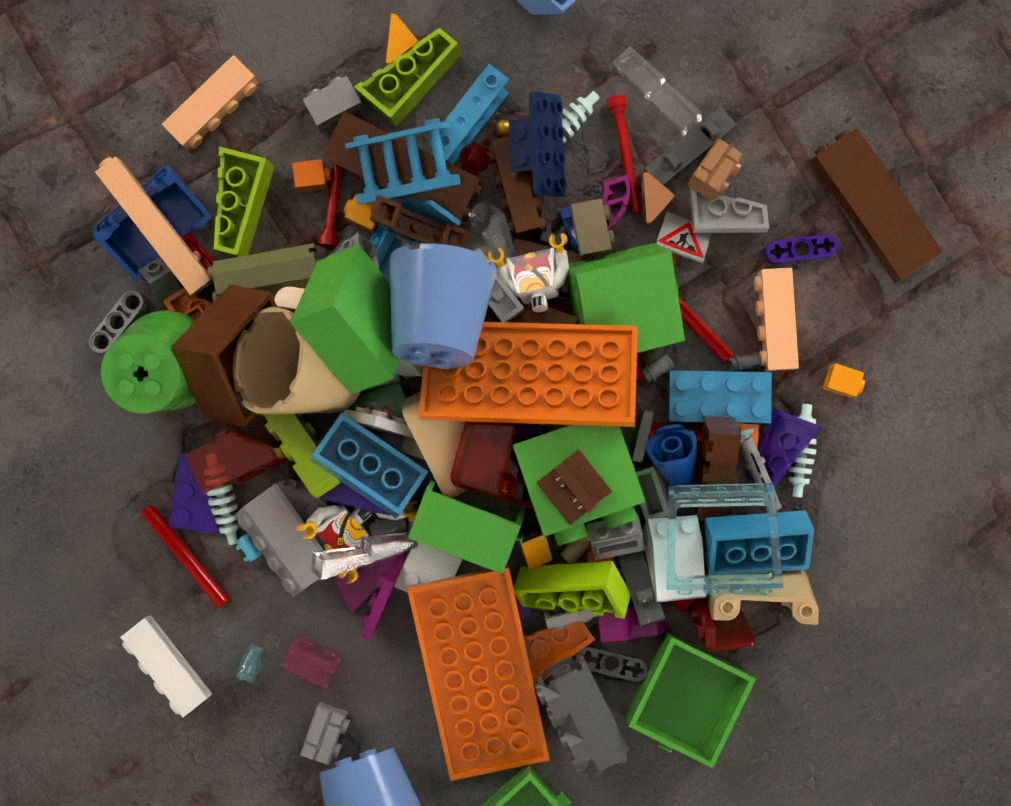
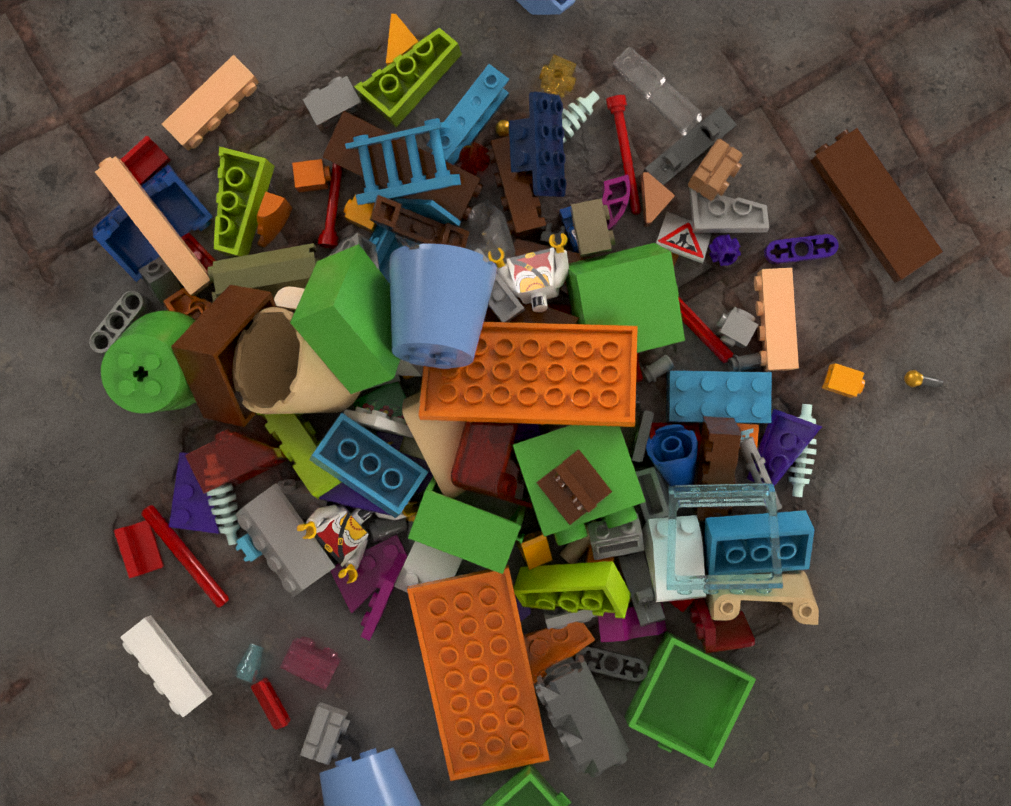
clear slope [311,533,418,580] -> none
none -> red panel [114,520,164,579]
none -> red panel [120,136,171,186]
none -> red slope [251,677,291,730]
none -> orange slope [257,191,293,247]
none -> clear yellow brick [539,54,577,98]
none -> dark purple gear [709,234,741,266]
none -> light grey brick [716,307,759,348]
none -> piece [904,370,943,387]

